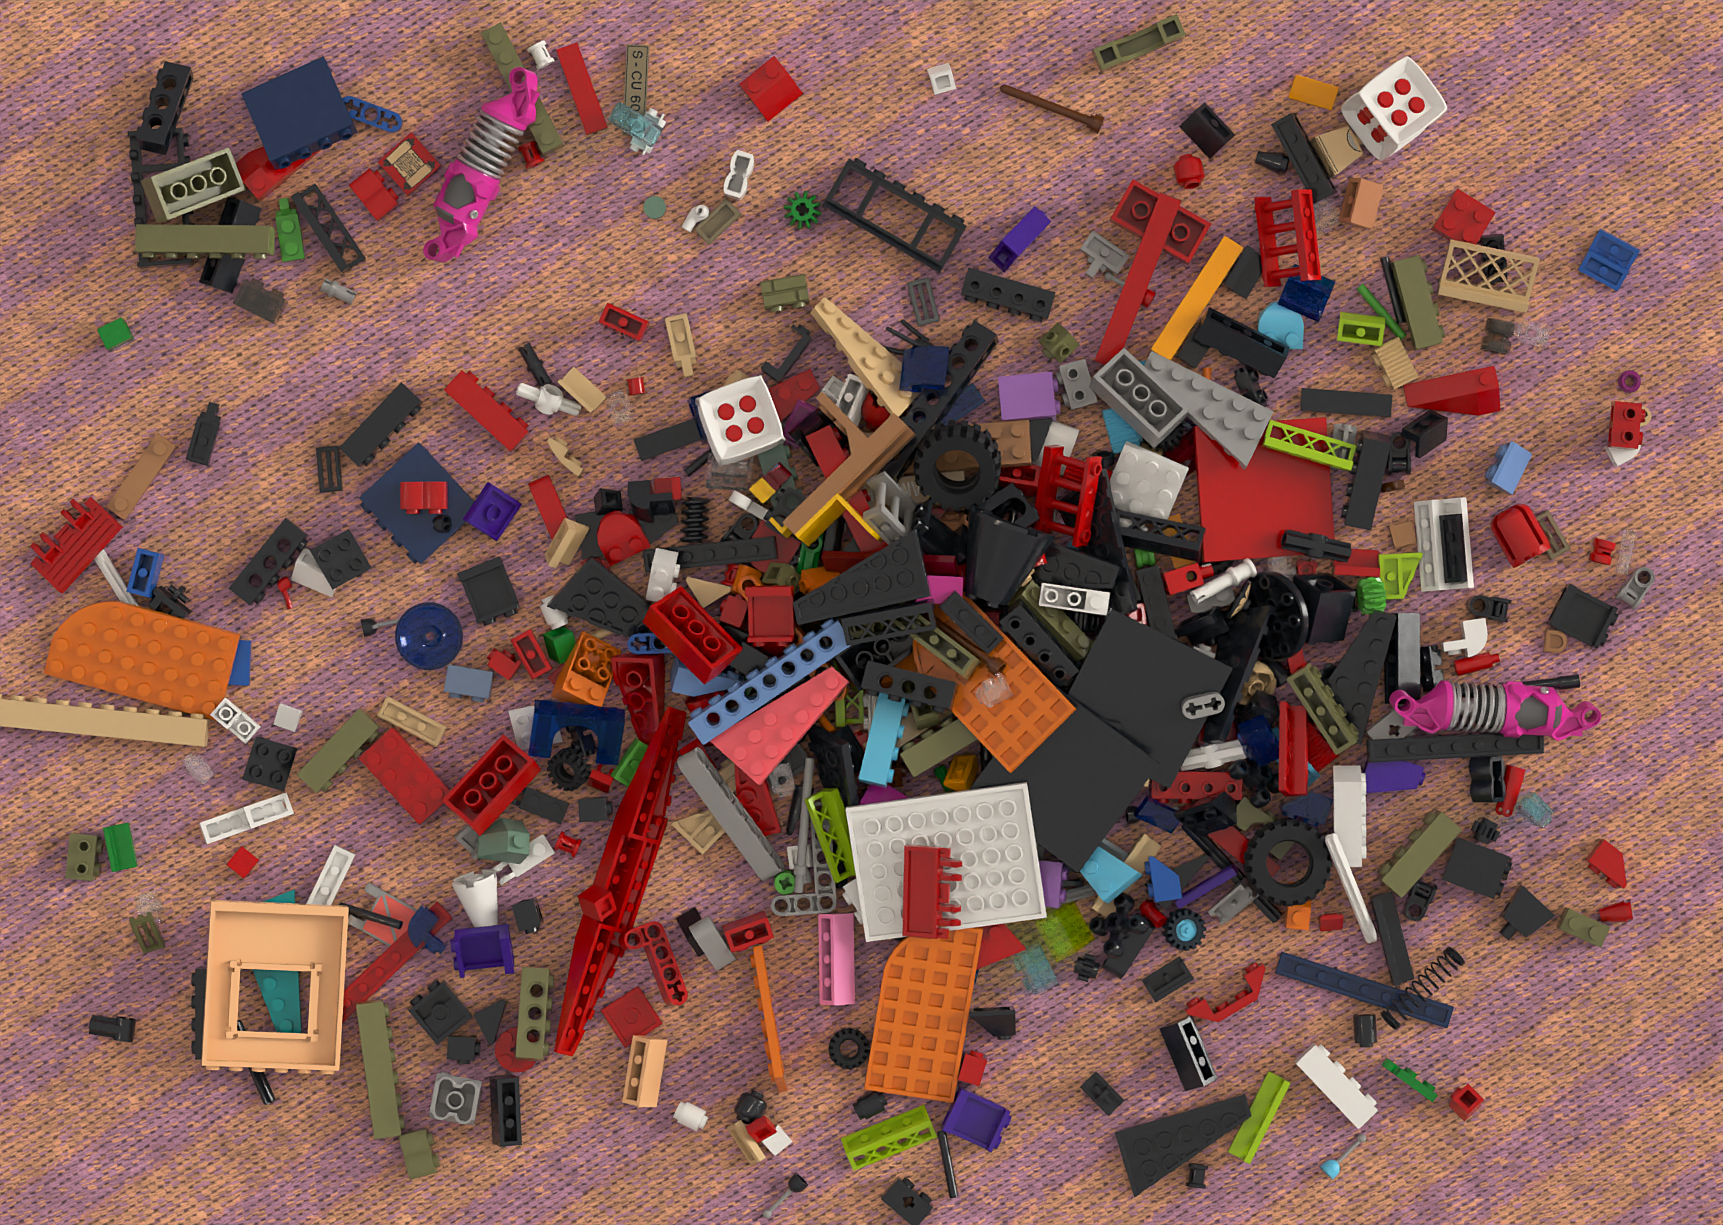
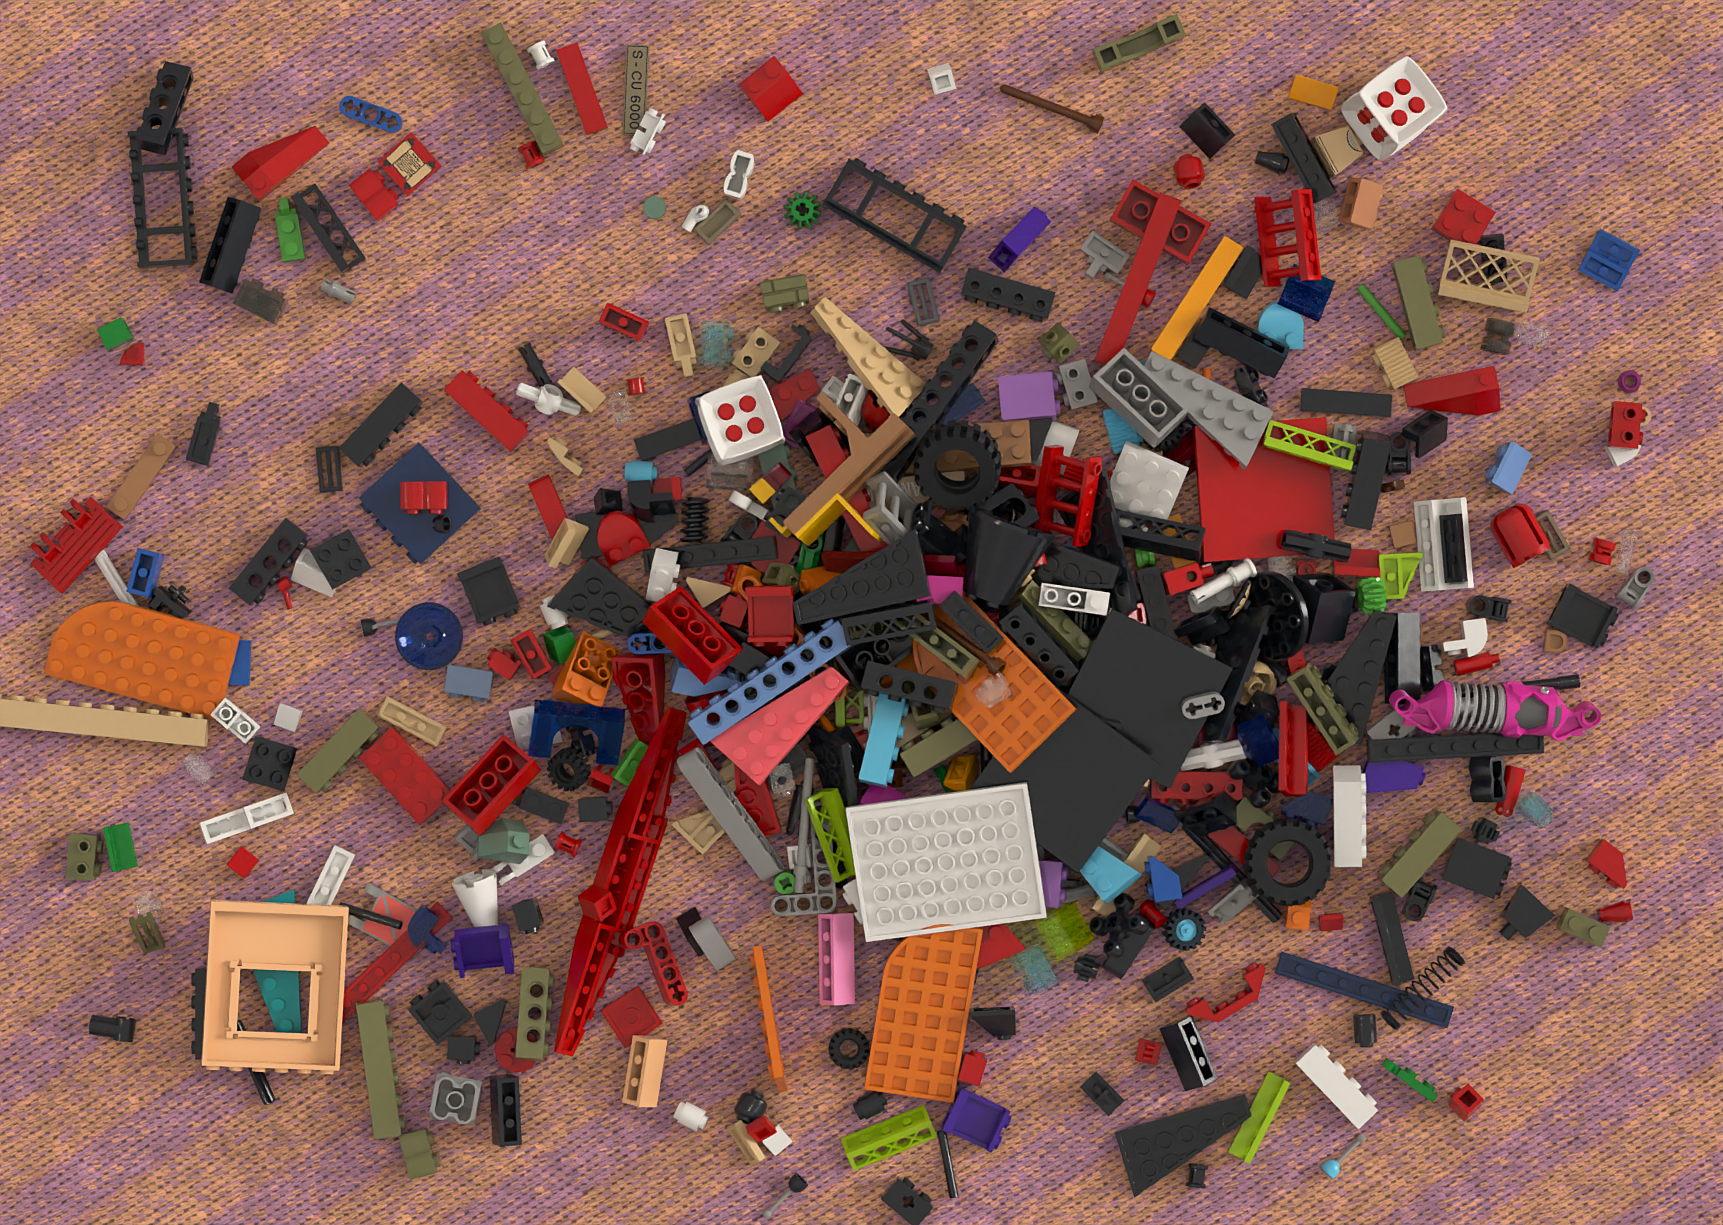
olive brick [135,224,275,260] -> none
olive brick [141,147,246,223] -> none
dark blue panel [241,56,358,170] -> none
dark pink piece [423,67,540,263] -> none
dark purple tile [463,482,522,541] -> none
clear light blue brick [608,102,663,147] -> none
red brick [722,910,774,953] -> none
clear blue slope [899,346,949,393] -> none
red hinge [902,844,962,939] -> none
black tile [1092,450,1115,467] -> none
white axle [1325,833,1378,943] -> none
lime brick [1337,312,1385,346] -> none
black bar [1380,256,1406,324] -> none
none -> red tile [120,343,144,366]
none -> medium azure brick [625,460,658,484]
none -> clear light blue bracket [699,320,734,368]
none -> tan brick [731,327,781,377]
none -> red tile [1135,1038,1162,1065]

